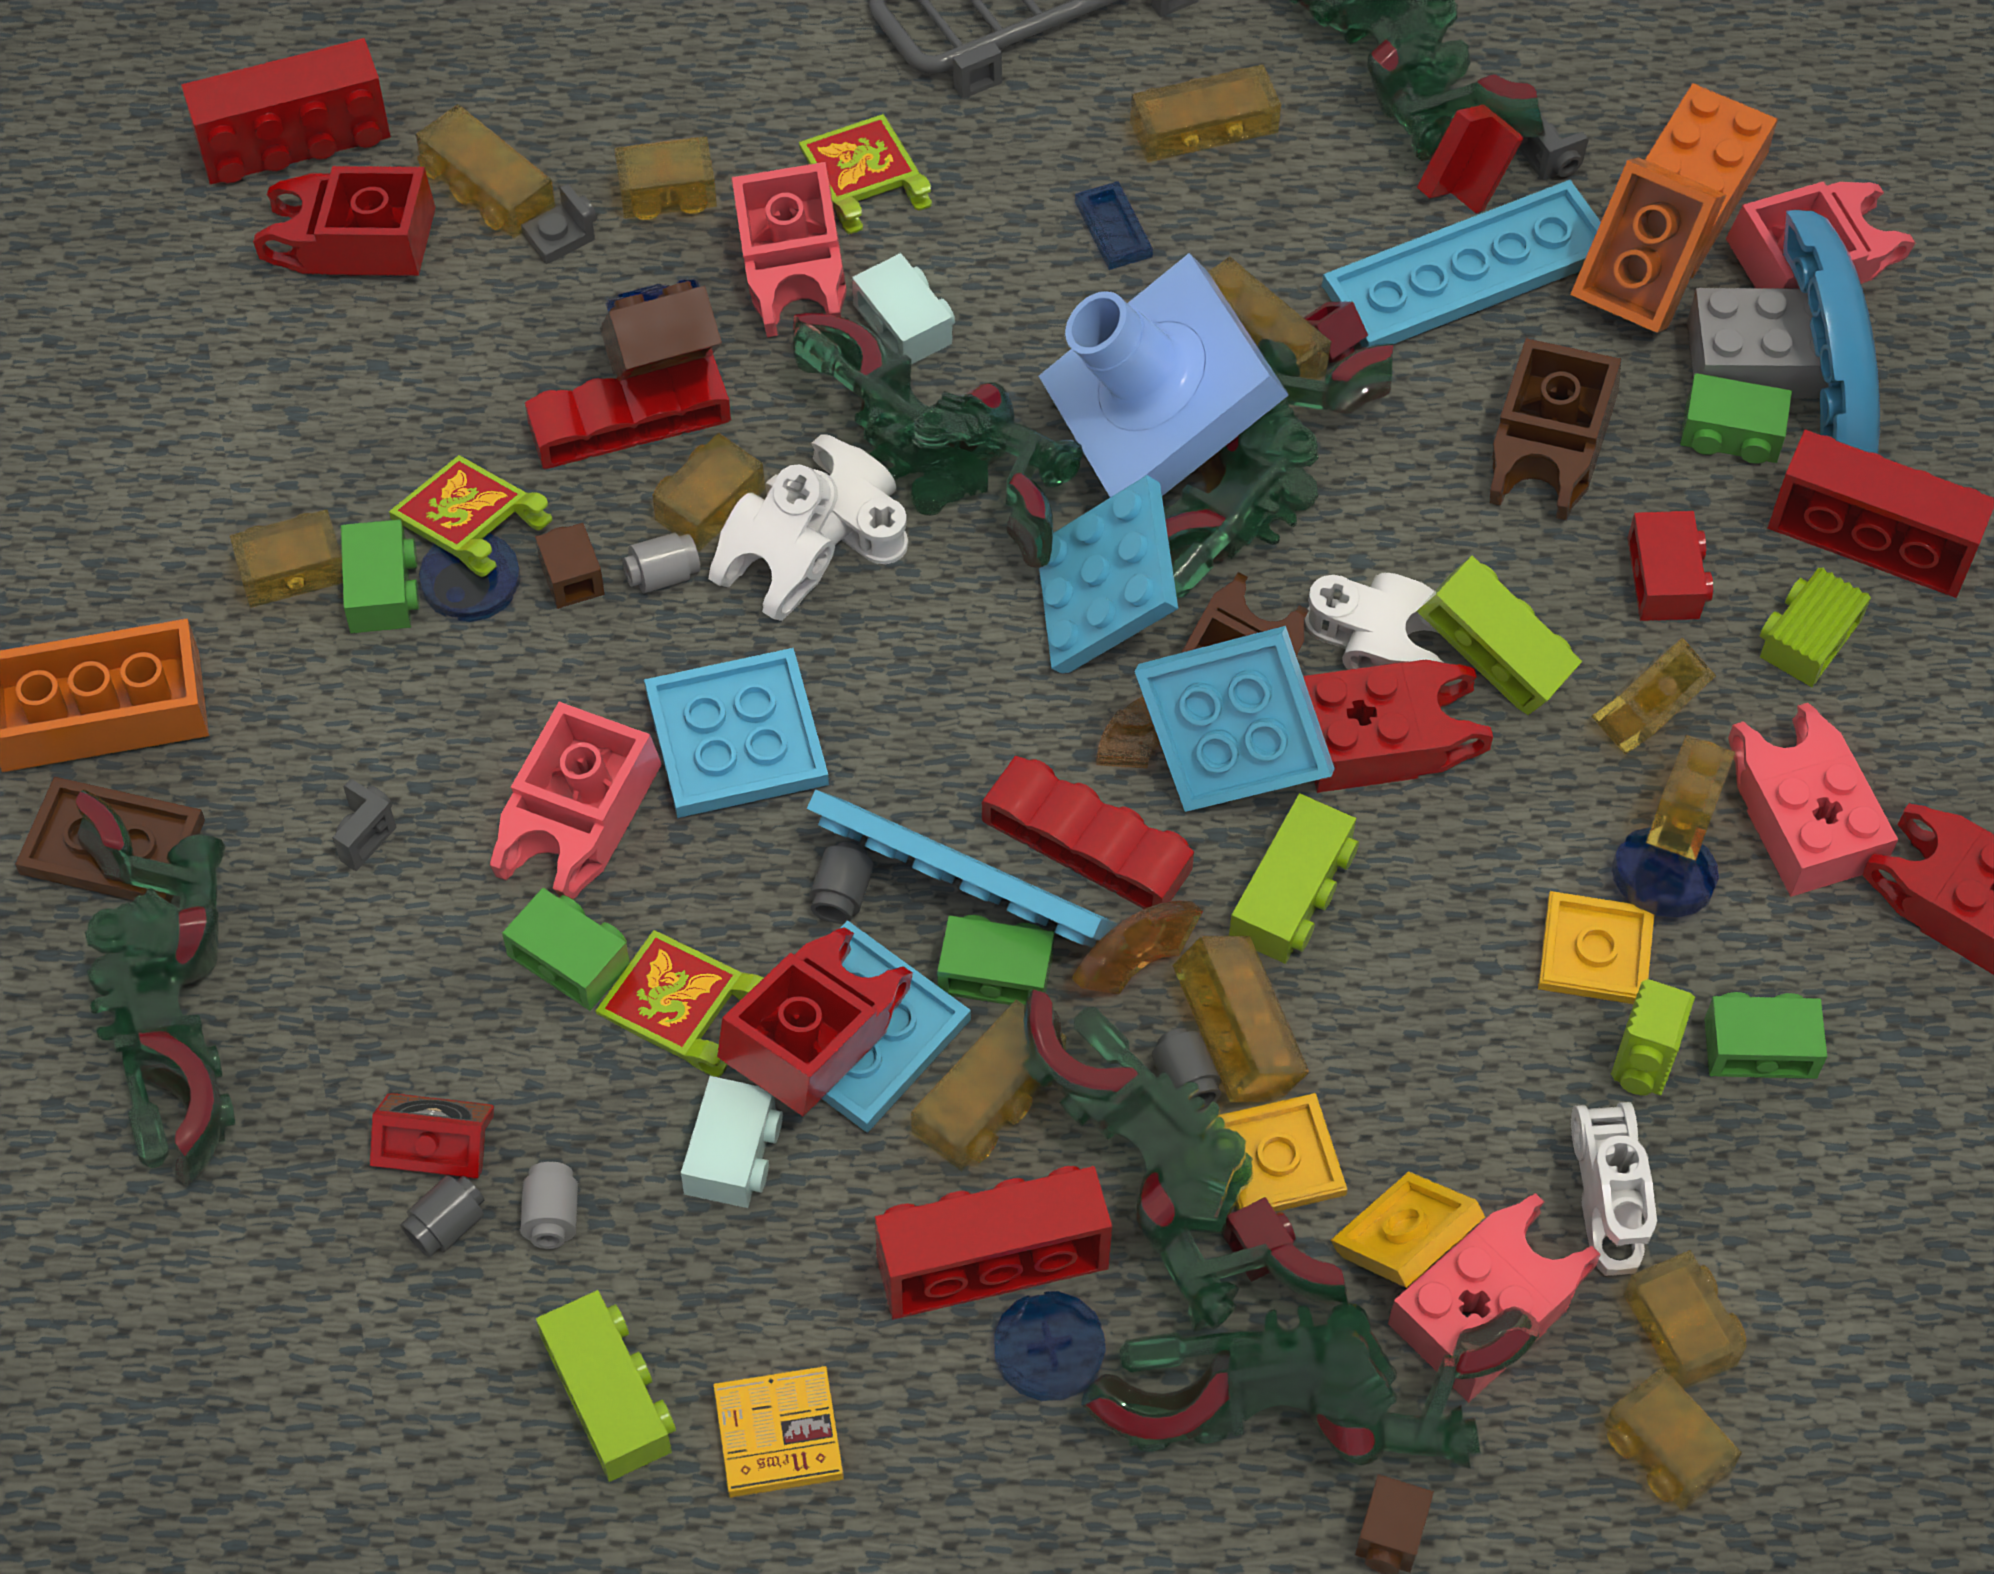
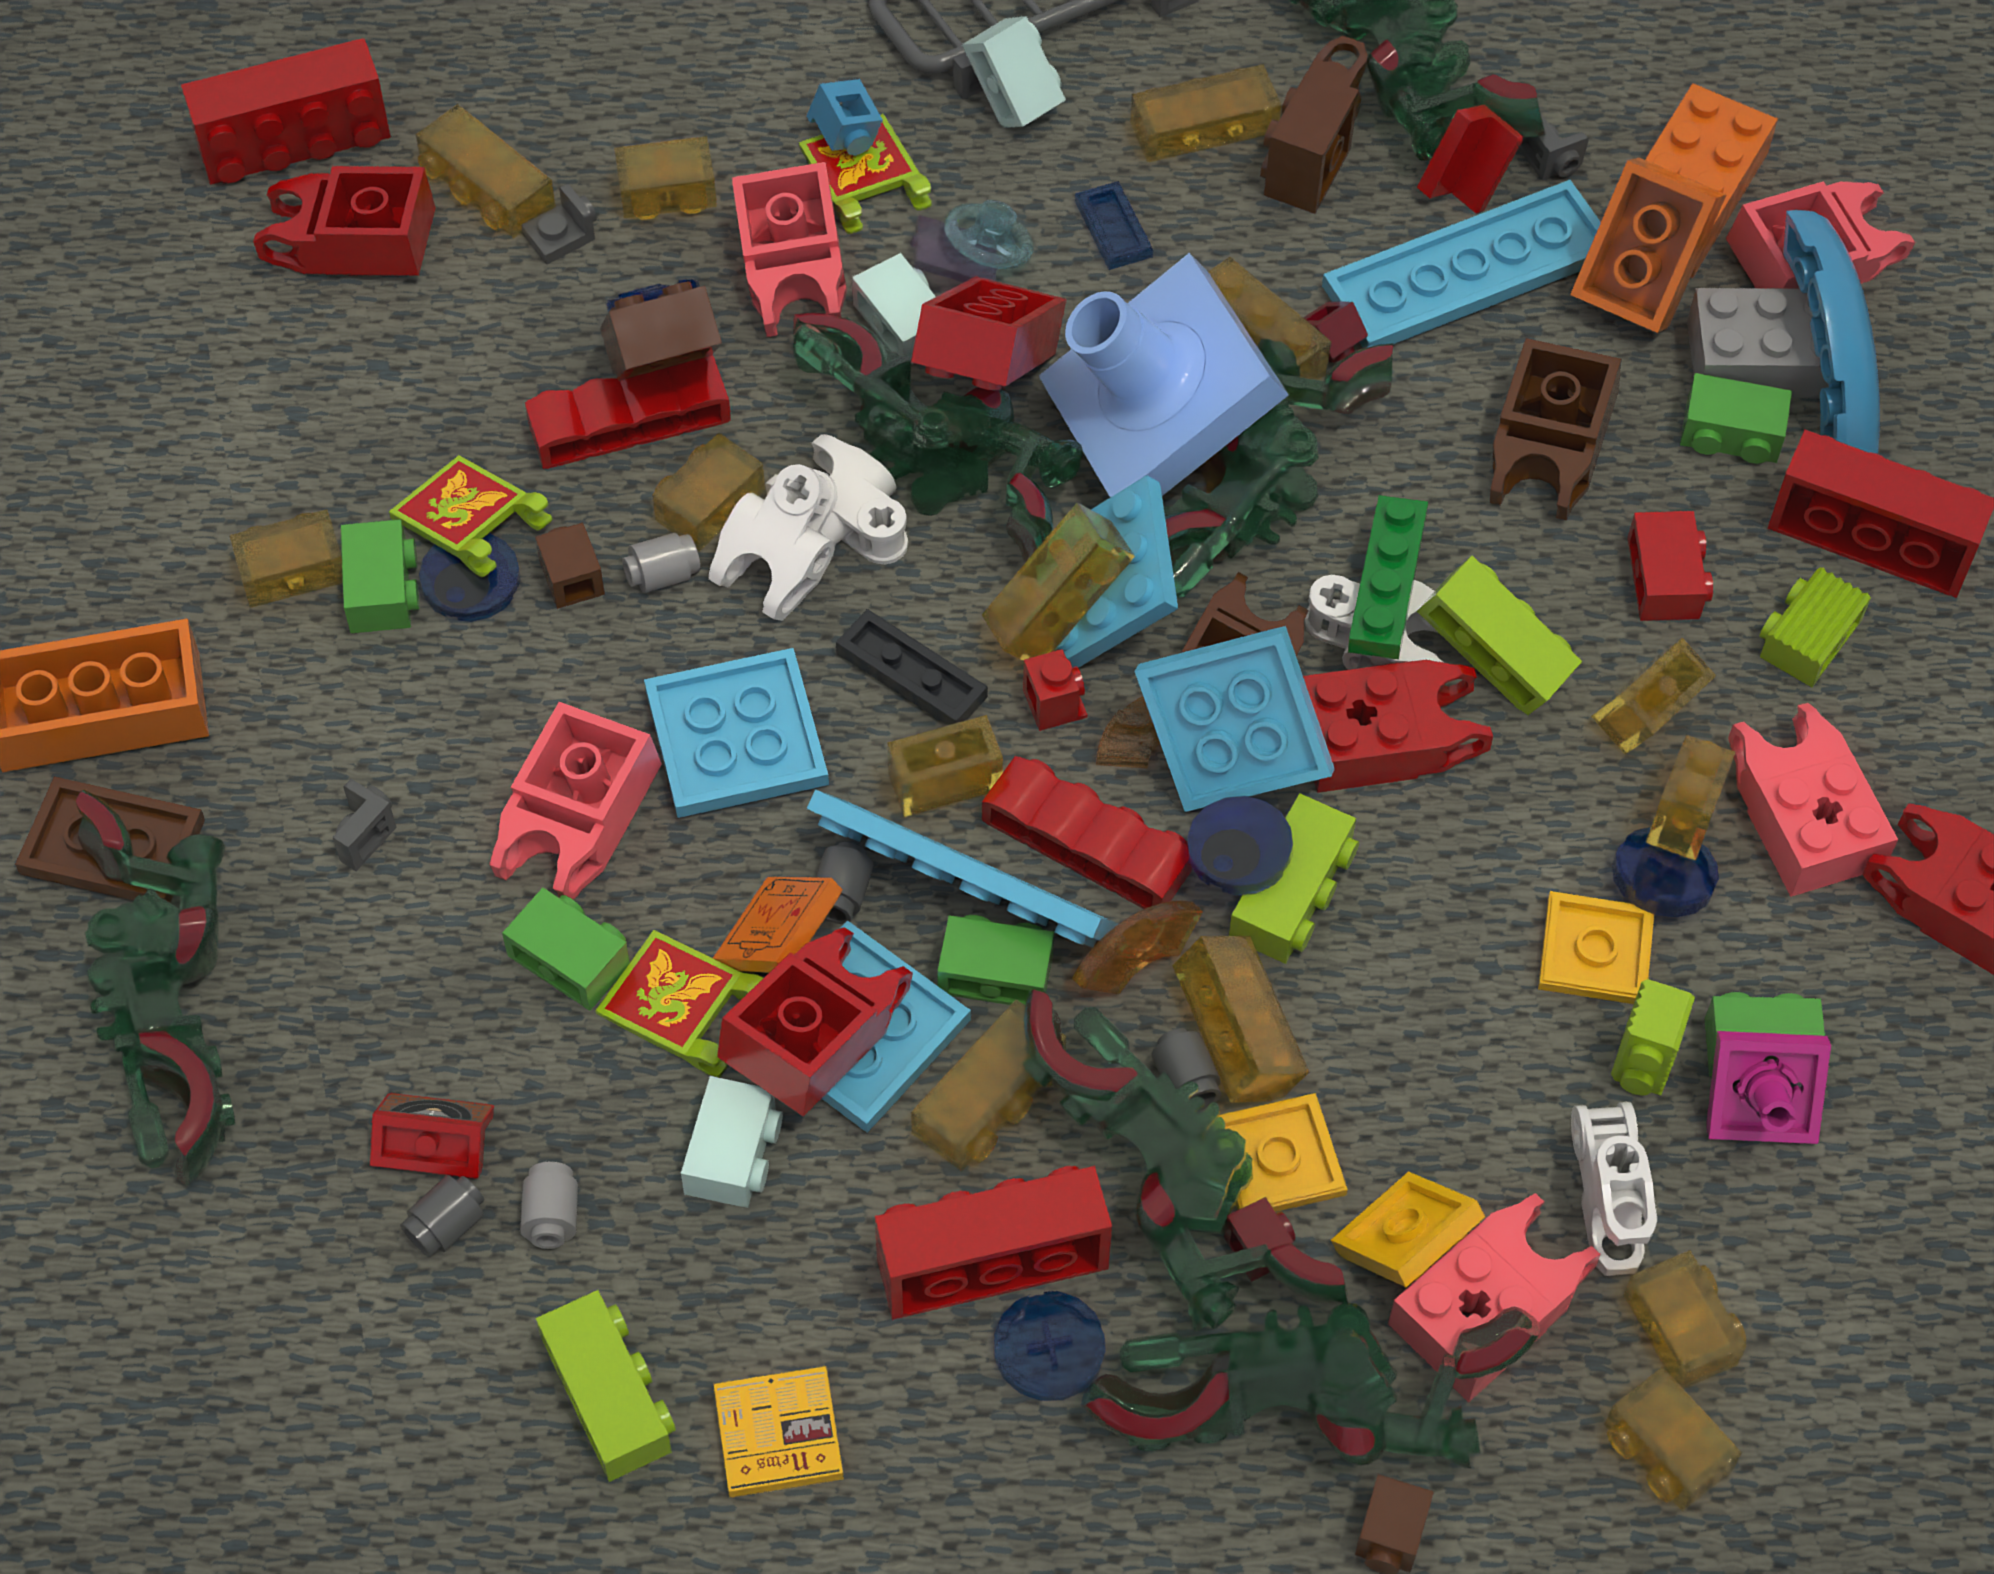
none -> orange tile [713,877,843,973]
none -> dark azure brick [807,79,883,155]
none -> black plate [836,609,988,732]
none -> clear yellow brick [887,715,1003,817]
none -> piece [910,215,1001,283]
none -> red brick [911,276,1067,390]
none -> clear light blue piece [944,200,1034,269]
none -> light aqua brick [962,16,1066,127]
none -> clear yellow brick [981,503,1135,661]
none -> red brick [1023,649,1088,731]
none -> clear blue tile [1187,796,1293,895]
none -> reddish brown brick [1260,36,1368,214]
none -> green plate [1348,495,1428,660]
none -> dark pink plate [1706,1031,1831,1144]

